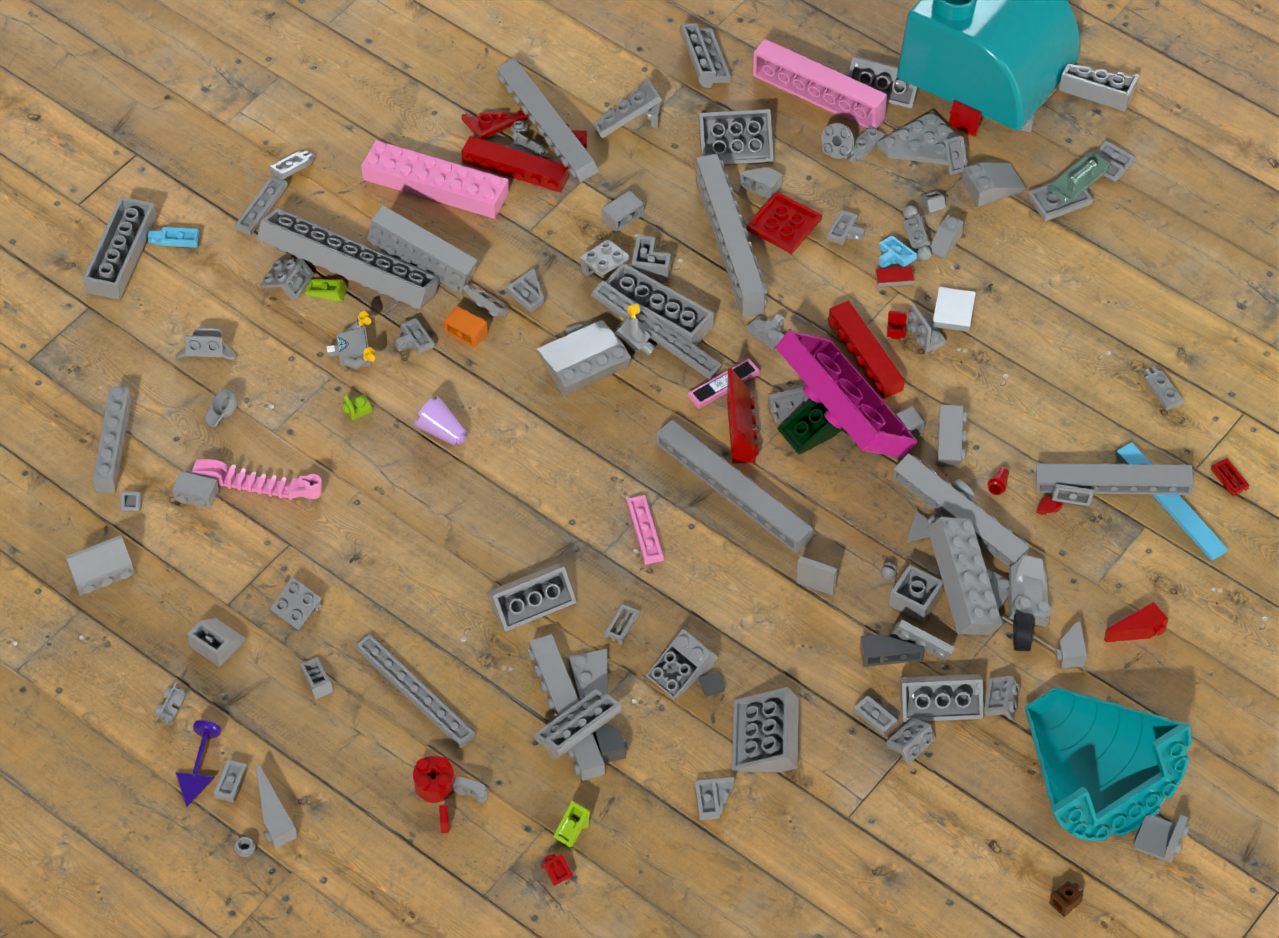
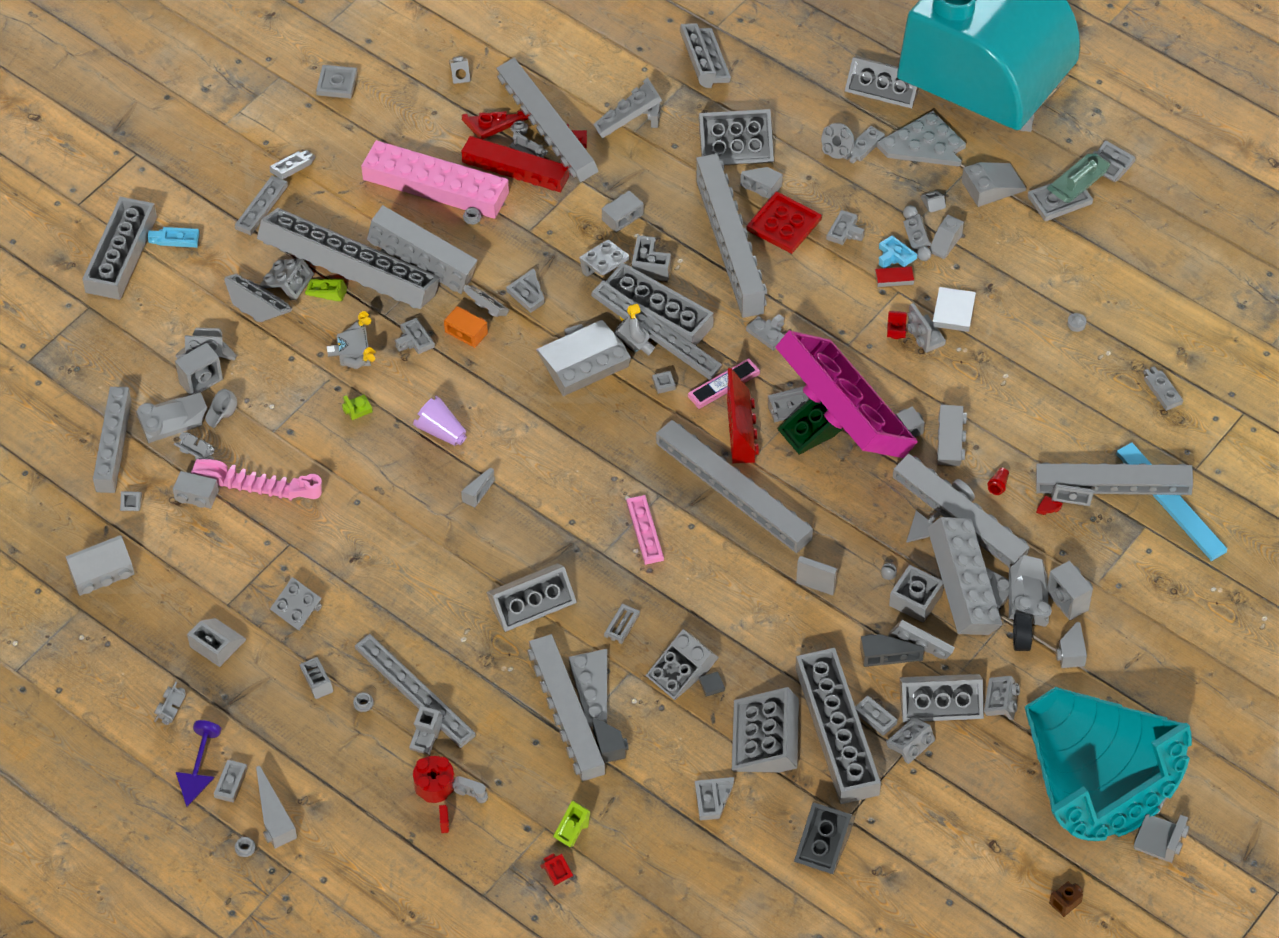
light grey brick [534,689,621,759] -> none
bright pink brick [753,39,887,129] -> none
red brick [828,300,904,399] -> none
light grey plate [944,136,968,176] -> none
red piece [948,100,982,137] -> none
light grey wedge [1059,64,1140,112] -> none
red slope [1104,602,1168,643] -> none
red tile [1211,458,1249,497] -> none
none -> light grey slope [136,392,207,443]
none -> light grey hinge [174,432,215,460]
none -> light grey brick [175,343,223,395]
none -> light grey wedge [224,274,292,322]
none -> light grey plate [316,65,357,99]
none -> light grey plate [353,692,374,712]
none -> light grey brick [409,705,442,755]
none -> light grey bracket [449,56,471,84]
none -> light grey slope [461,468,495,508]
none -> light grey plate [463,207,481,225]
none -> light grey plate [652,371,676,394]
none -> dark grey slope [794,802,855,875]
none -> light grey brick [795,648,881,804]
none -> light grey brick [1047,560,1093,621]
none -> light grey tile [1067,313,1086,332]

